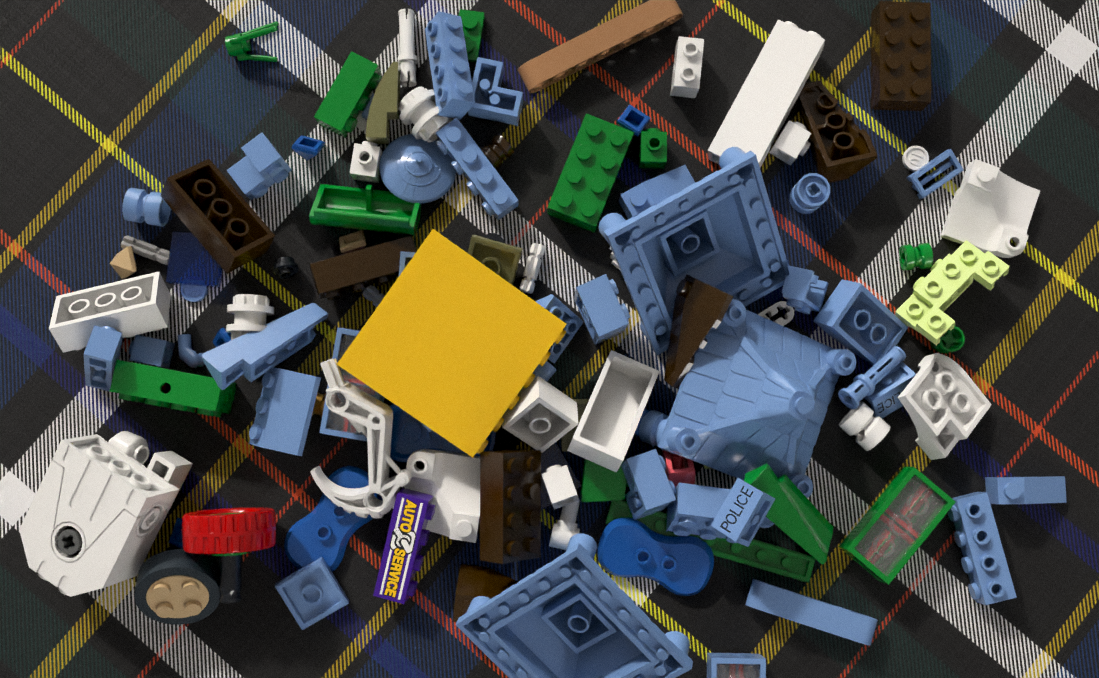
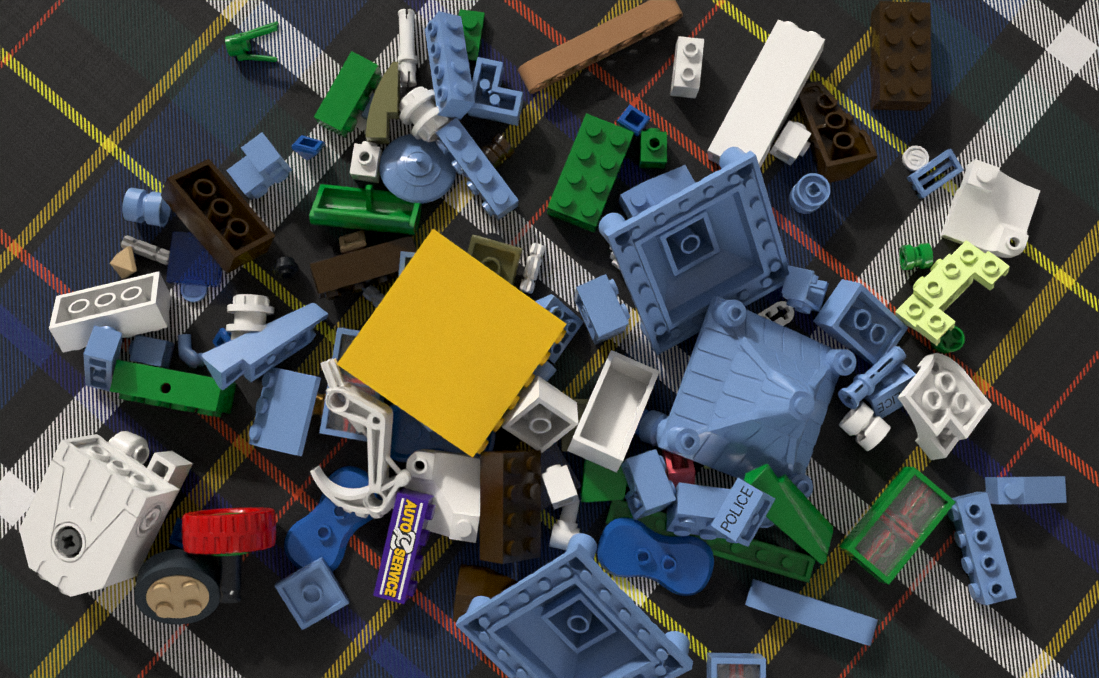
dark brown wedge [664,274,733,389] -> none

